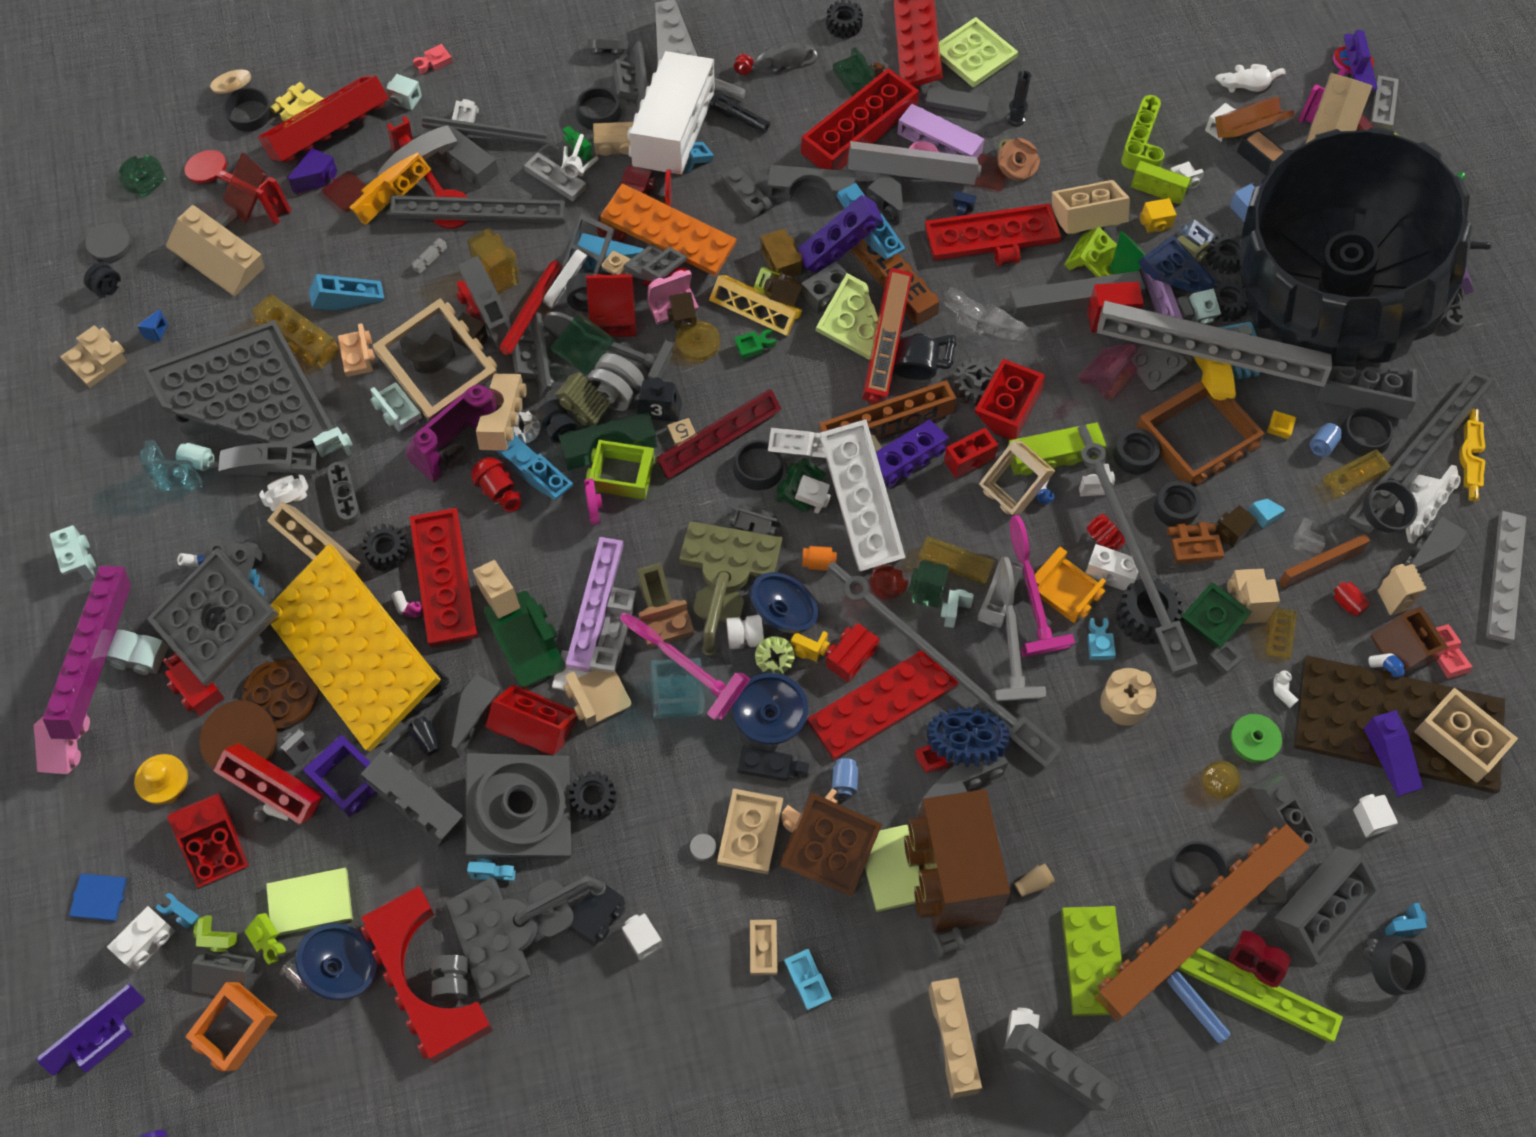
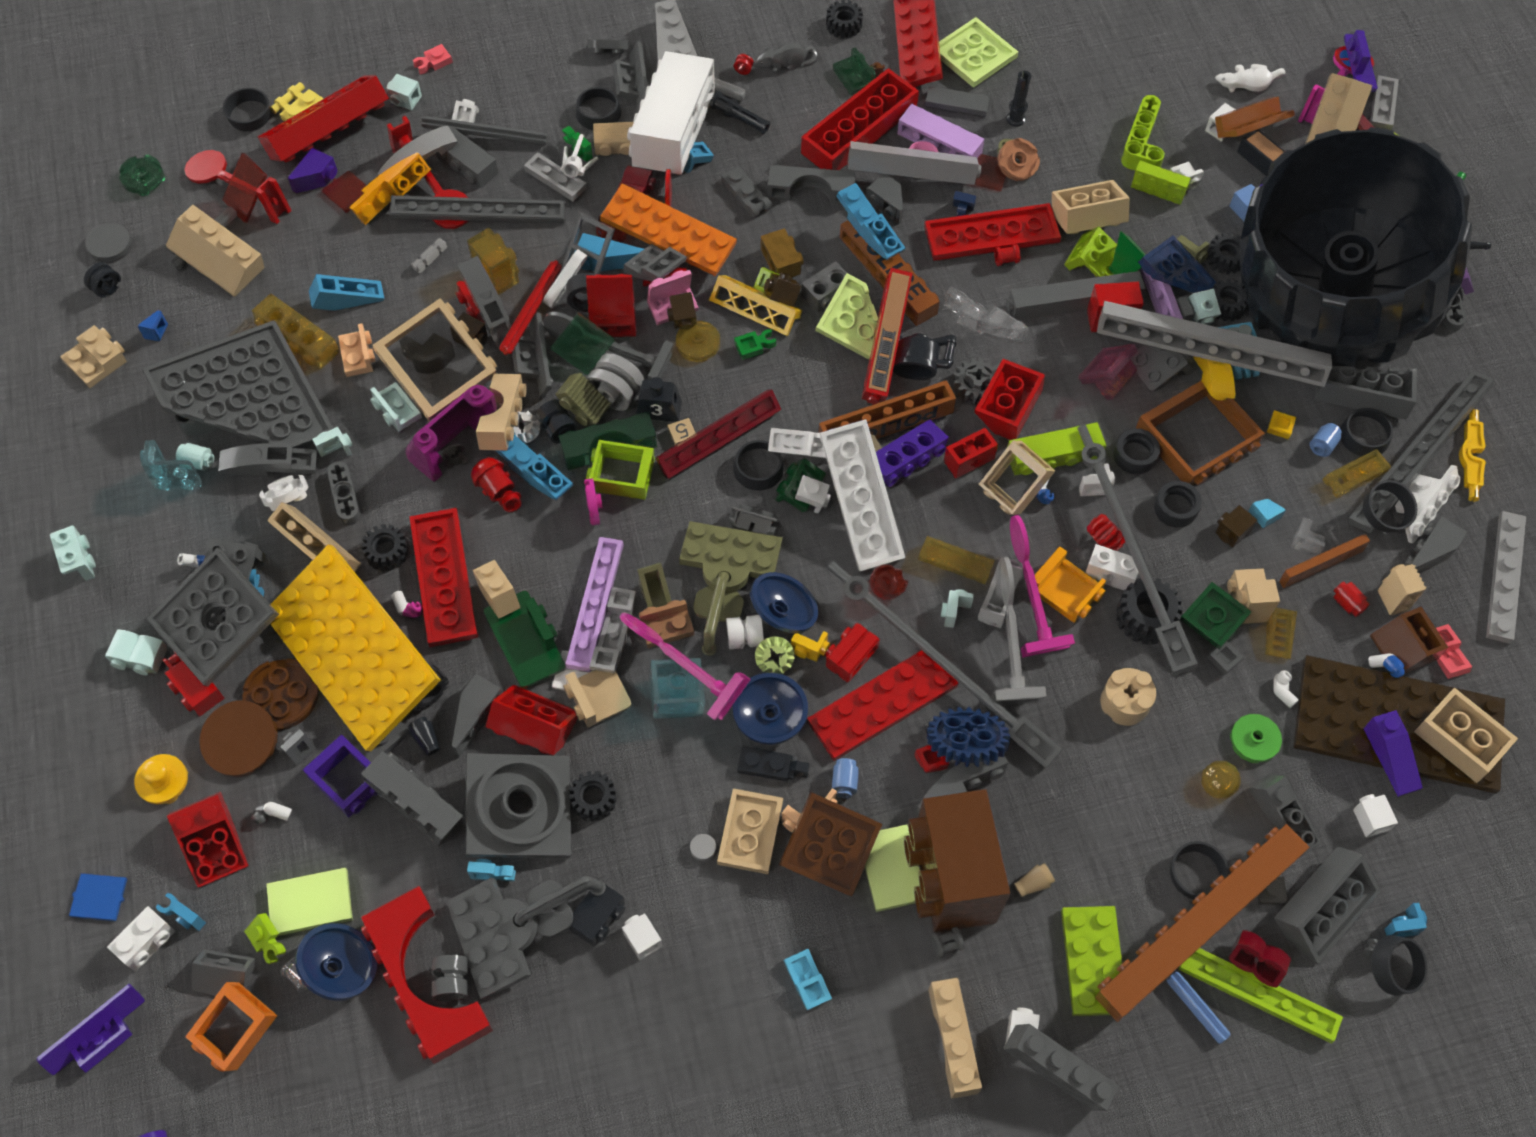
bright pink brick [34,713,90,774] -> none
magenta brick [42,566,131,739] -> none
lime bracket [193,915,237,952] -> none
tan dish [210,69,251,94] -> none
red brick [213,743,324,824] -> none
tan bracket [602,251,633,279] -> none
tan plate [750,920,777,976] -> none
dark purple brick [798,195,884,274] -> none
orange brick [802,546,837,571] -> none
clear green brick [908,560,949,608] -> none
medium azure plate [1087,618,1116,660] -> none
yellow brick [1140,198,1177,233] -> none
dark orange plate [1167,521,1224,564] -> none
sand blue bracket [1177,219,1214,247] -> none

